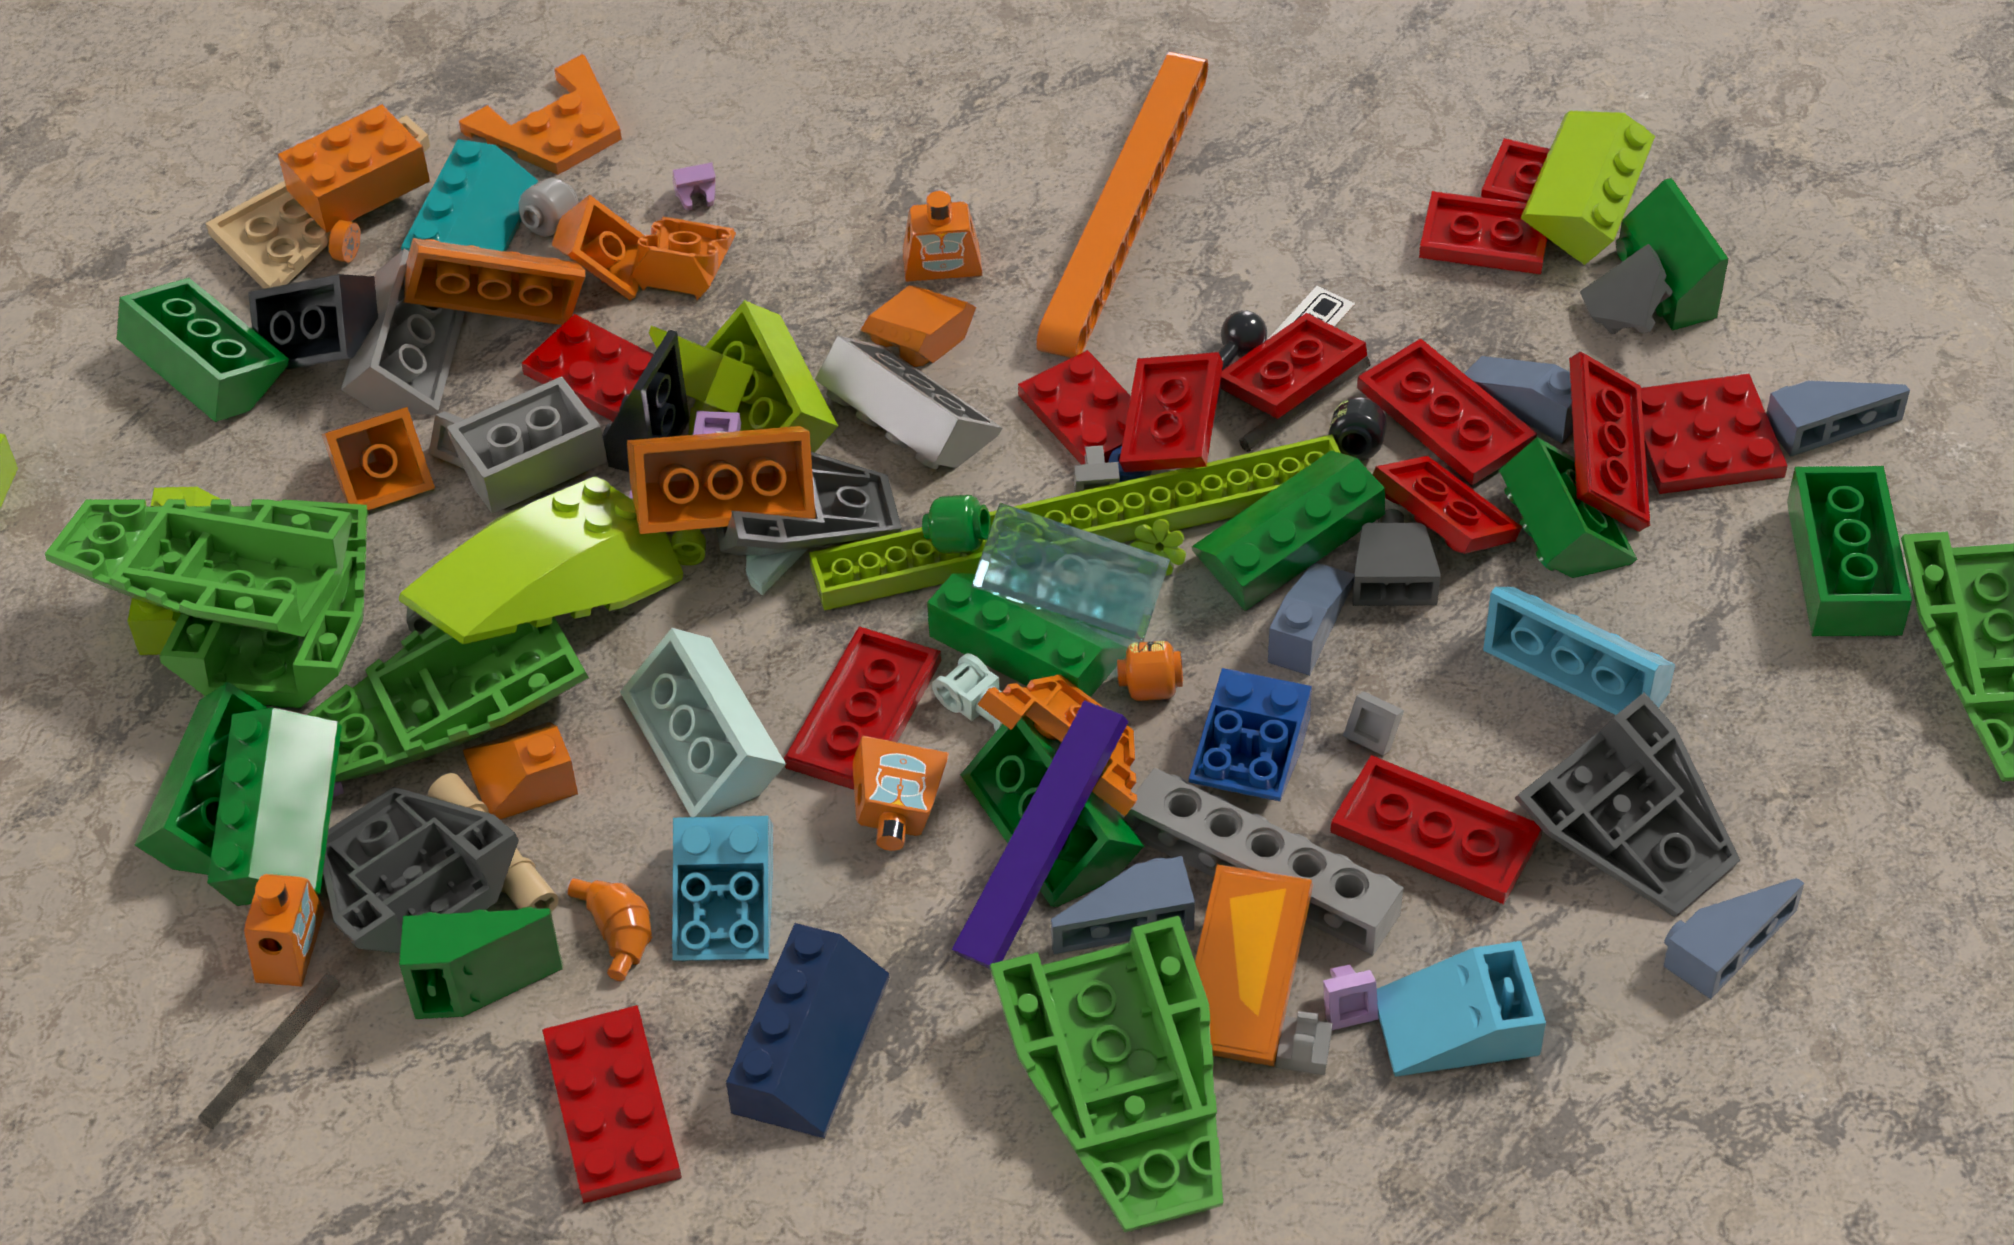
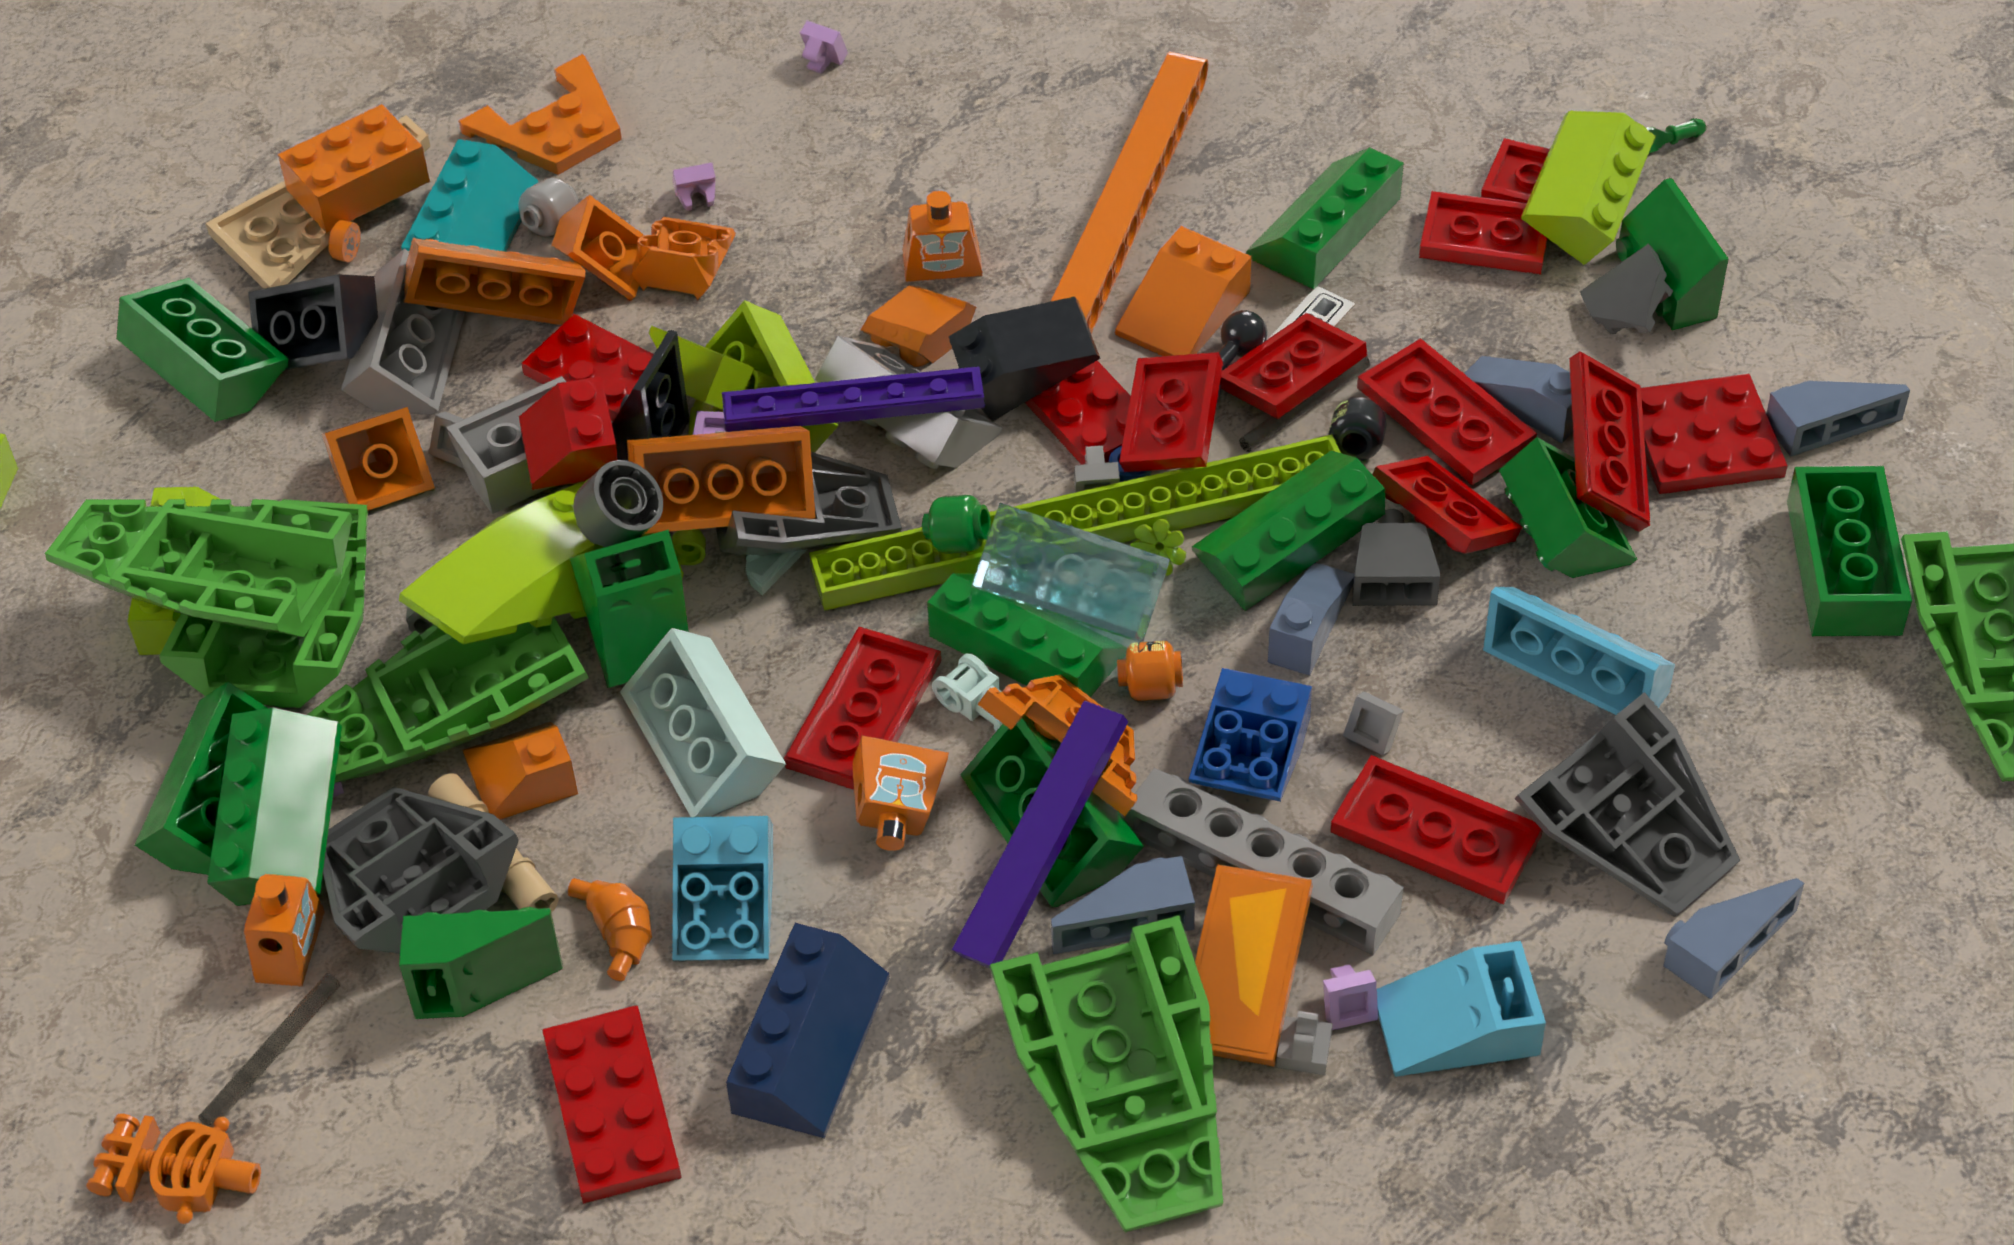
none -> orange torso [86,1114,261,1224]
none -> red slope [519,376,617,490]
none -> green slope [570,529,689,688]
none -> dark grey piece [573,460,663,547]
none -> dark purple tile [722,367,985,432]
none -> lavender tile [800,21,848,73]
none -> black slope [948,296,1100,421]
none -> orange slope [1115,226,1252,356]
none -> green slope [1246,147,1404,289]
none -> green piece [1645,118,1706,153]

